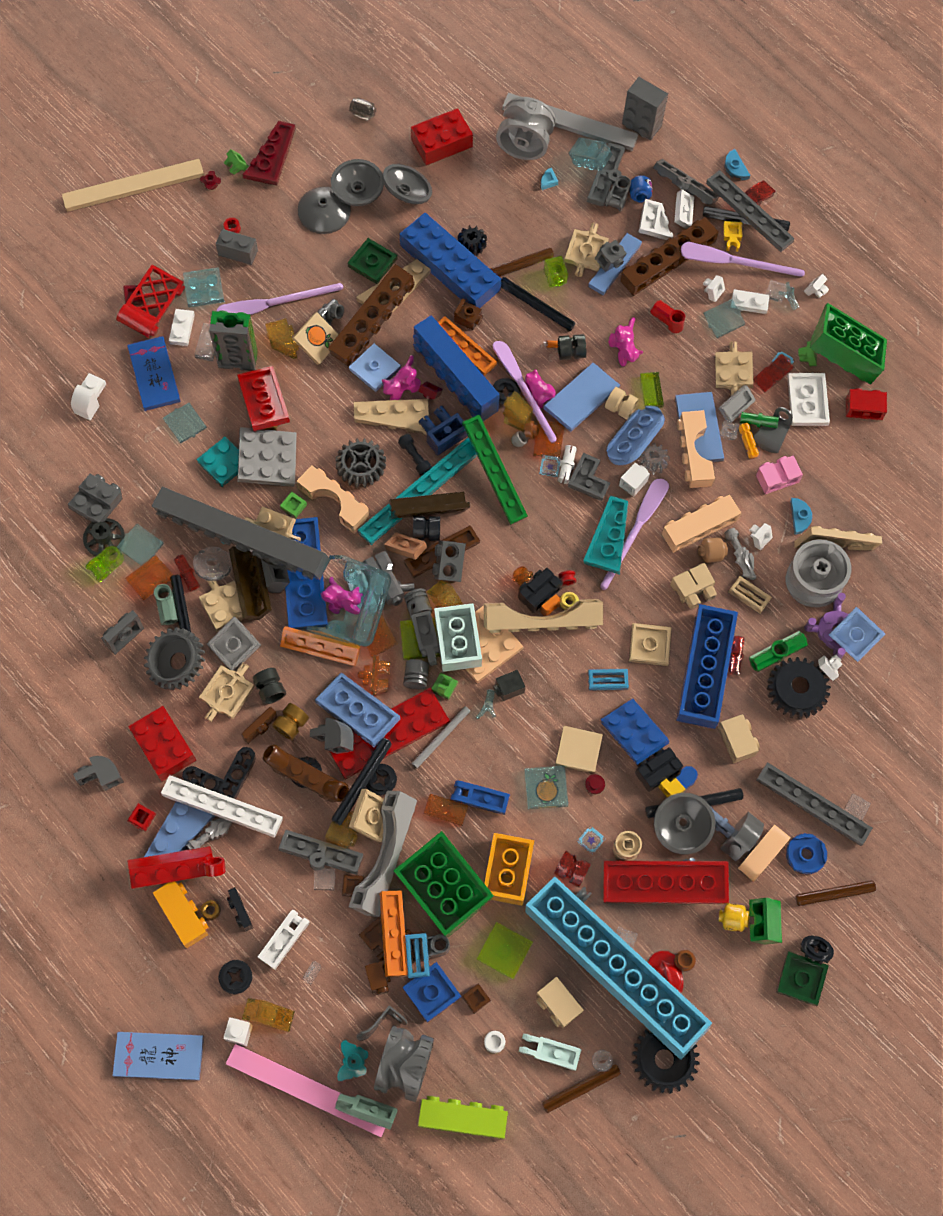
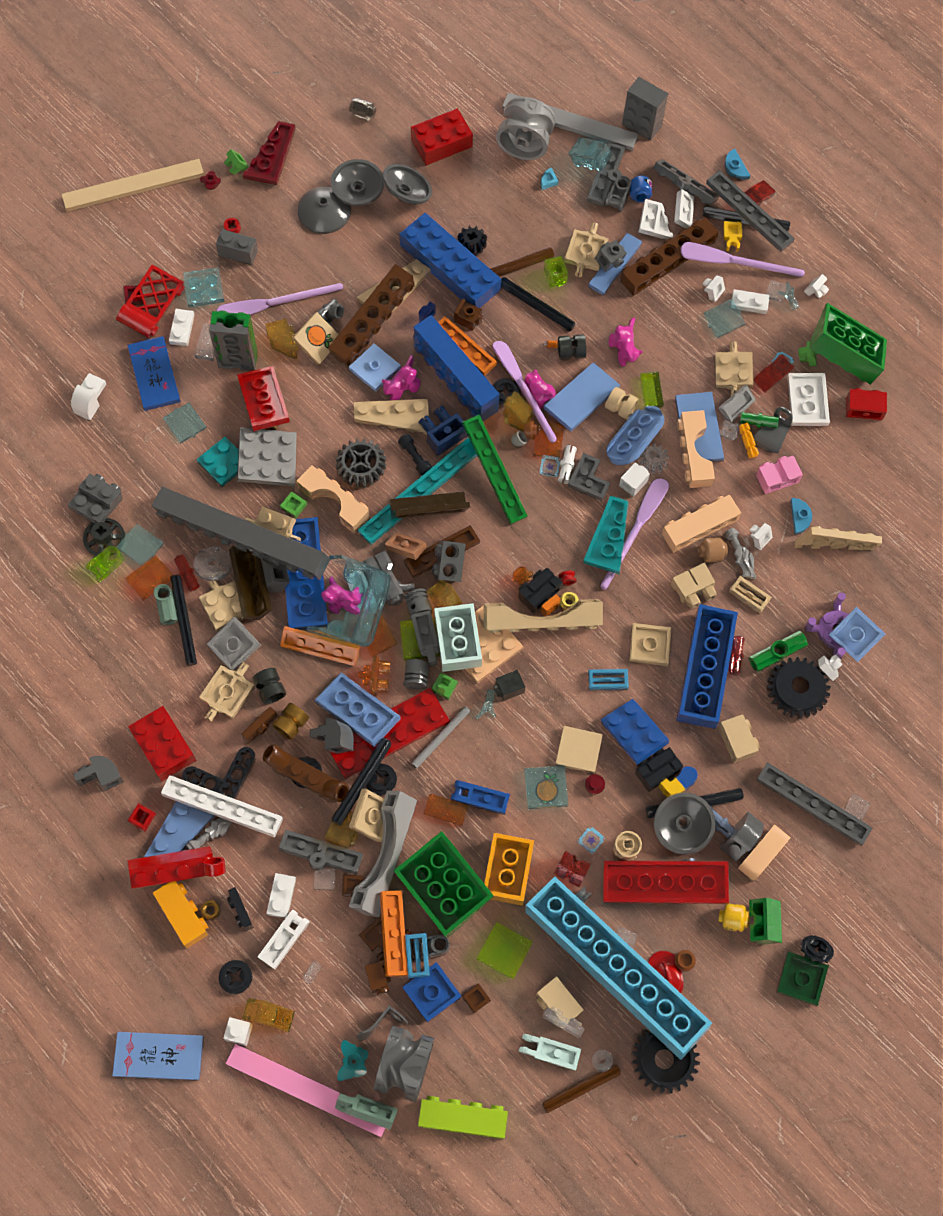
dark grey plate [101,610,144,655] -> none
dark grey gear [144,627,205,691] -> none
dark green plate [347,238,398,284] -> none
black wheel [413,516,440,541] -> none
dark red plate [418,381,443,399] -> none
white tile [484,1031,505,1053] -> none
red piece [650,300,686,333] -> none
light grey piece [785,540,851,608] -> none
blue tile [786,833,827,875] -> none
reddish brown axle [796,880,876,906] -> none
none -> white plate [266,873,296,918]
none -> clear blue plate [418,301,436,323]
none -> clear plate [542,1006,585,1039]

